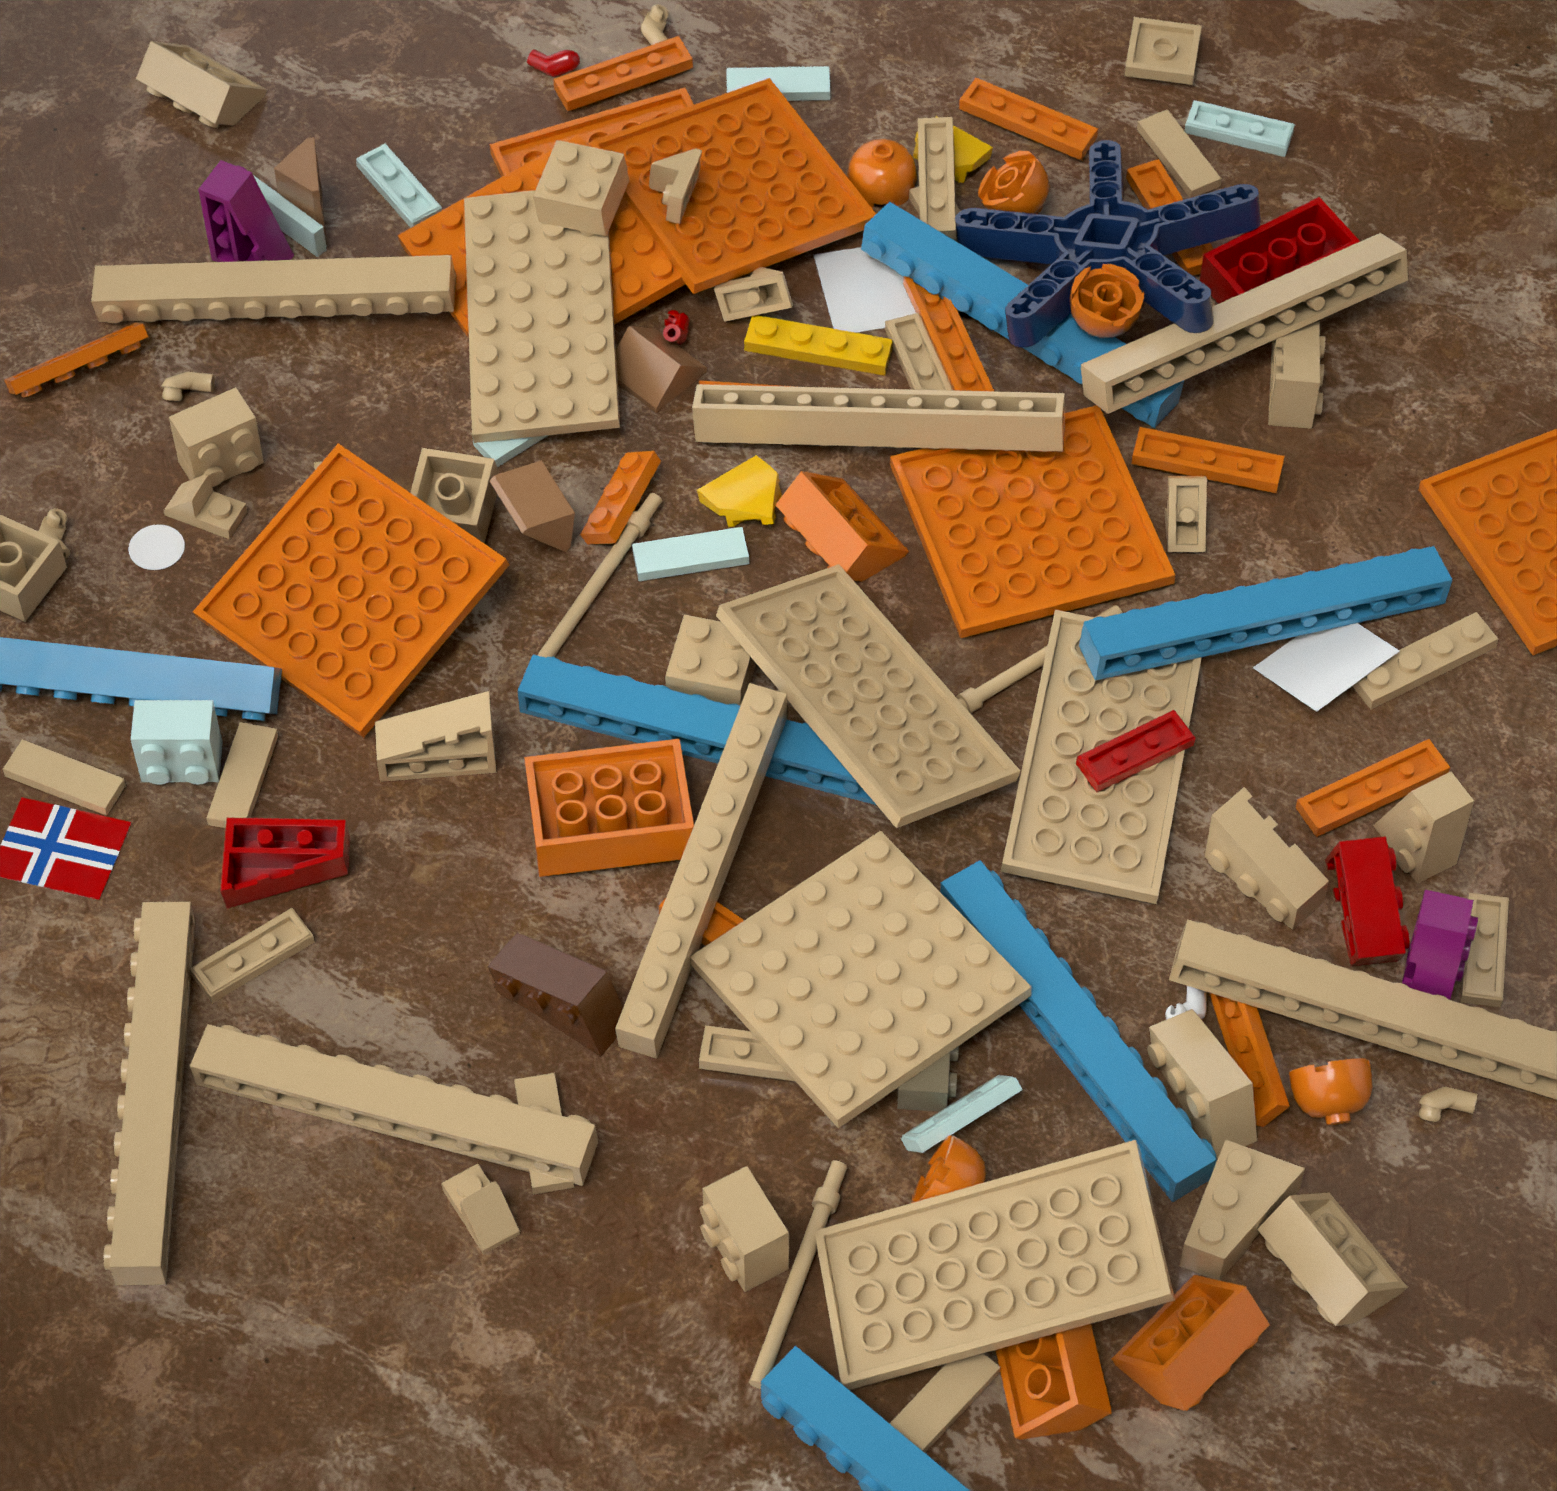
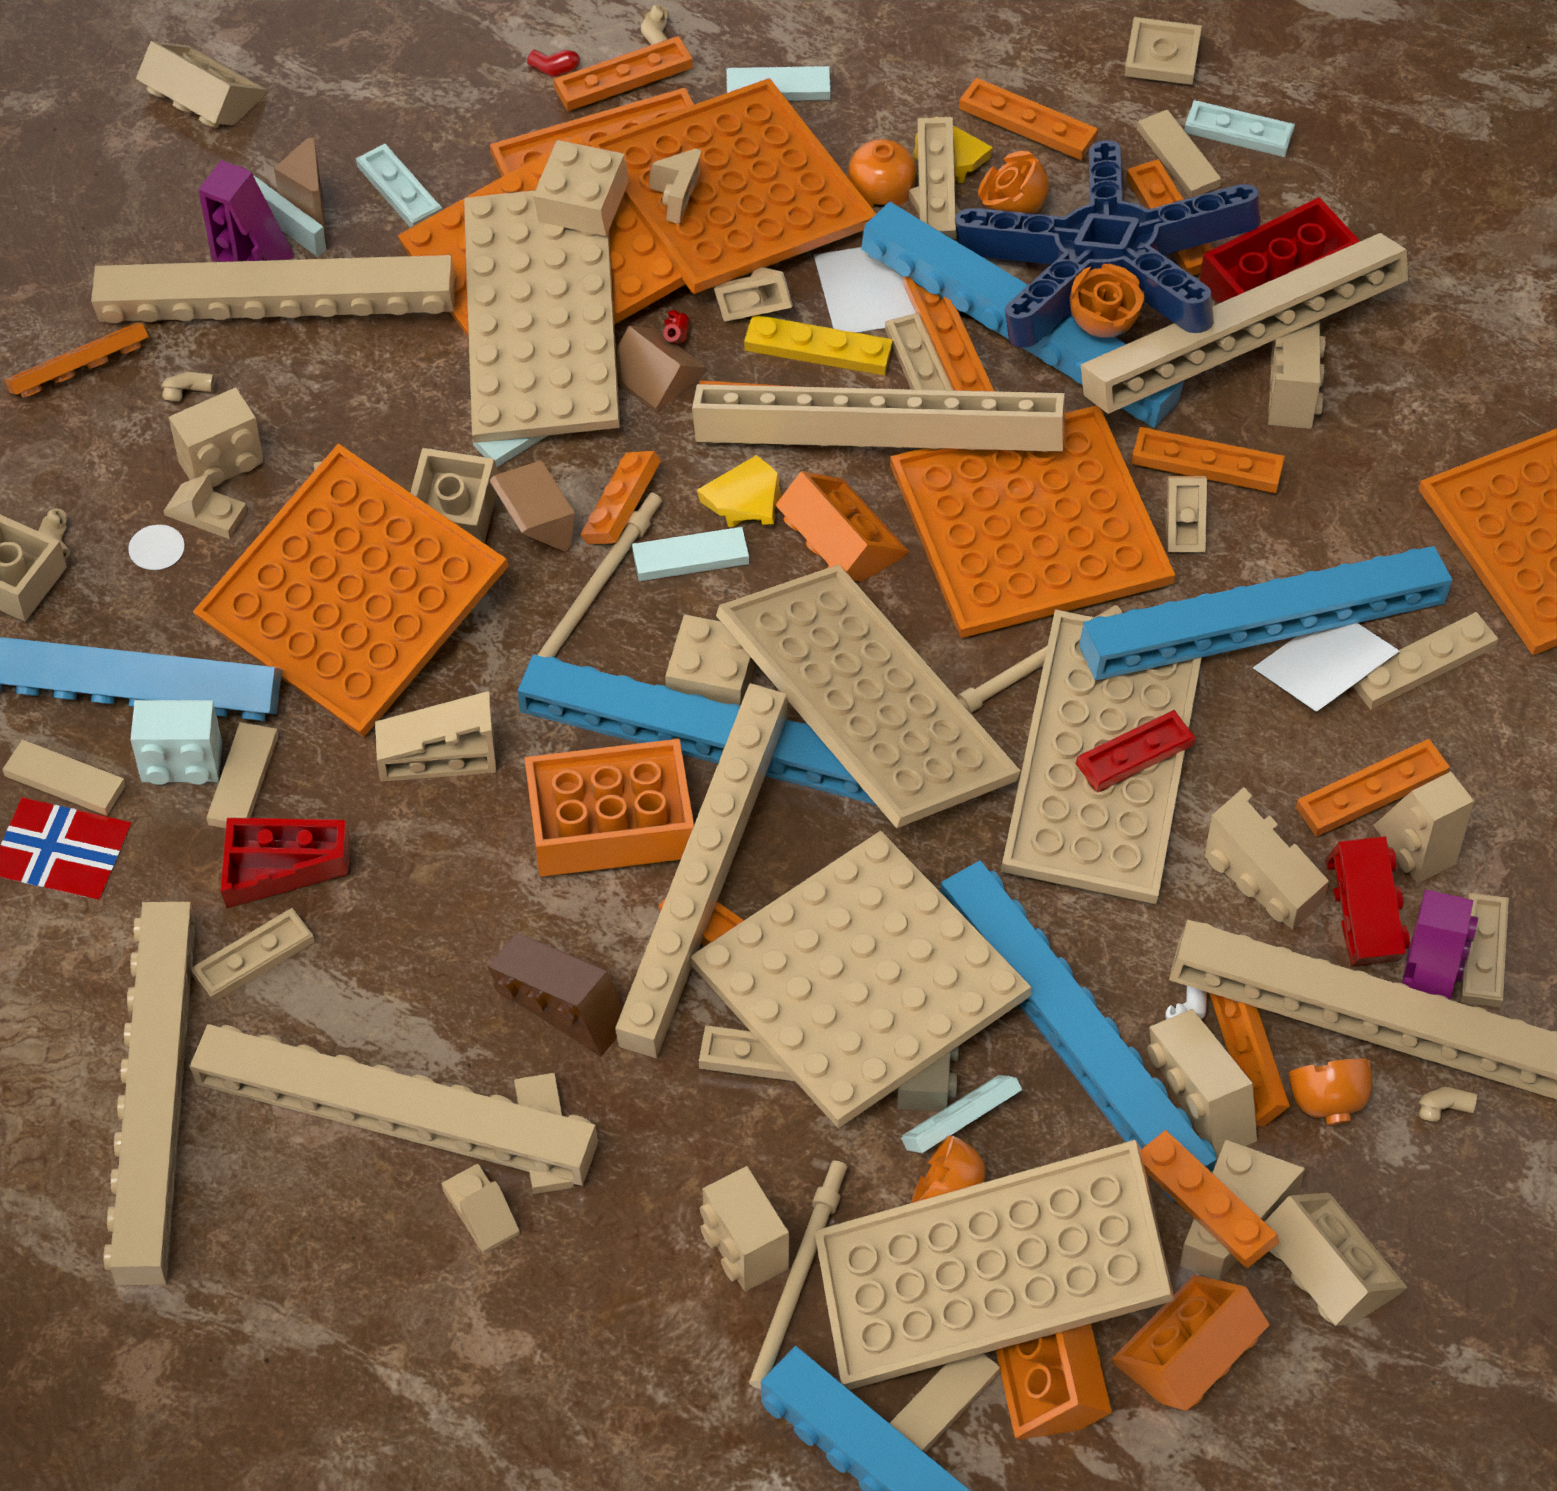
none -> orange plate [1140,1130,1279,1269]

